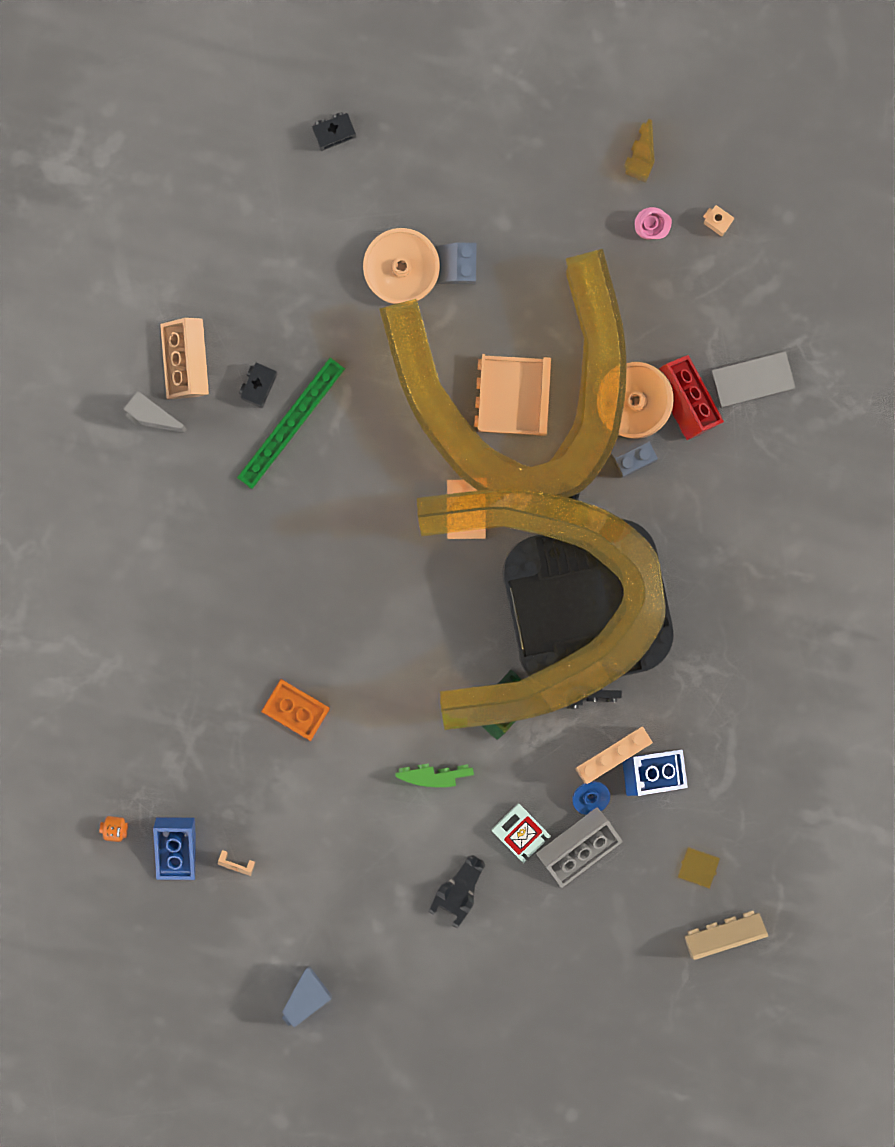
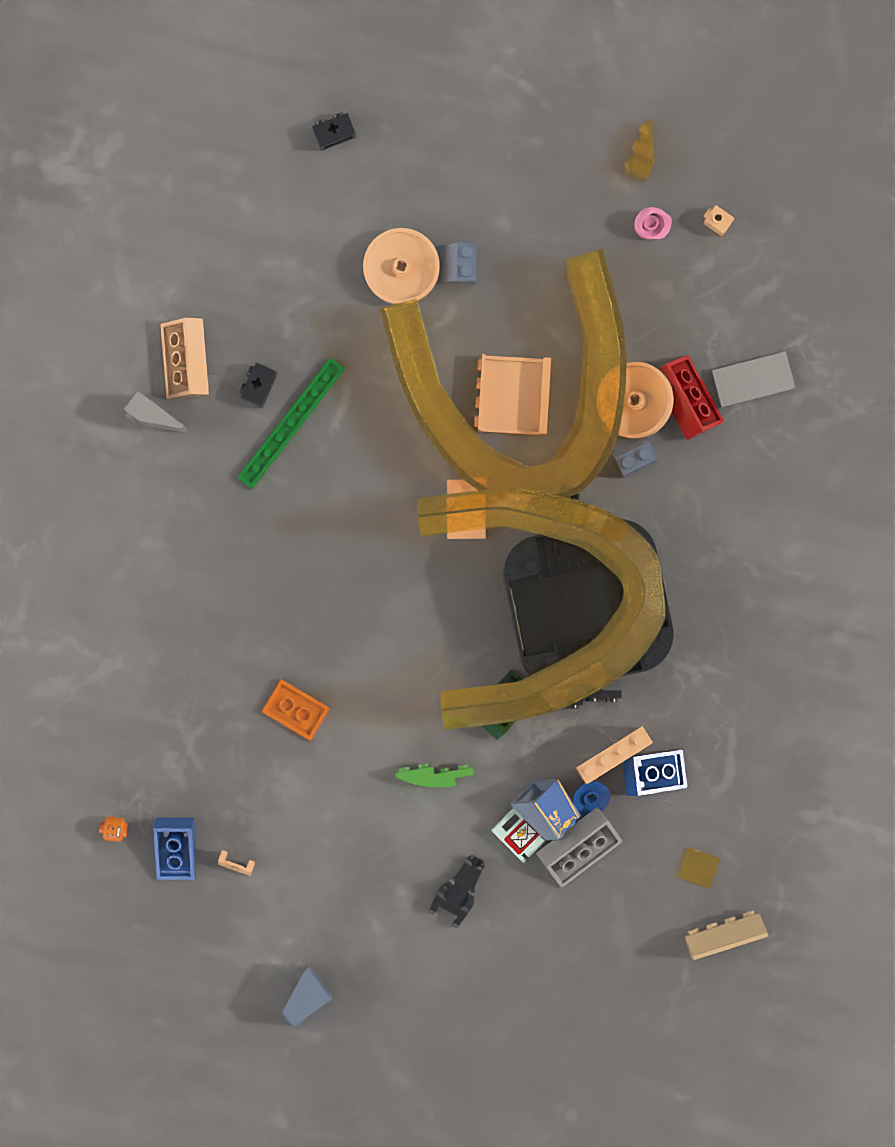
none -> slope [511,779,581,841]

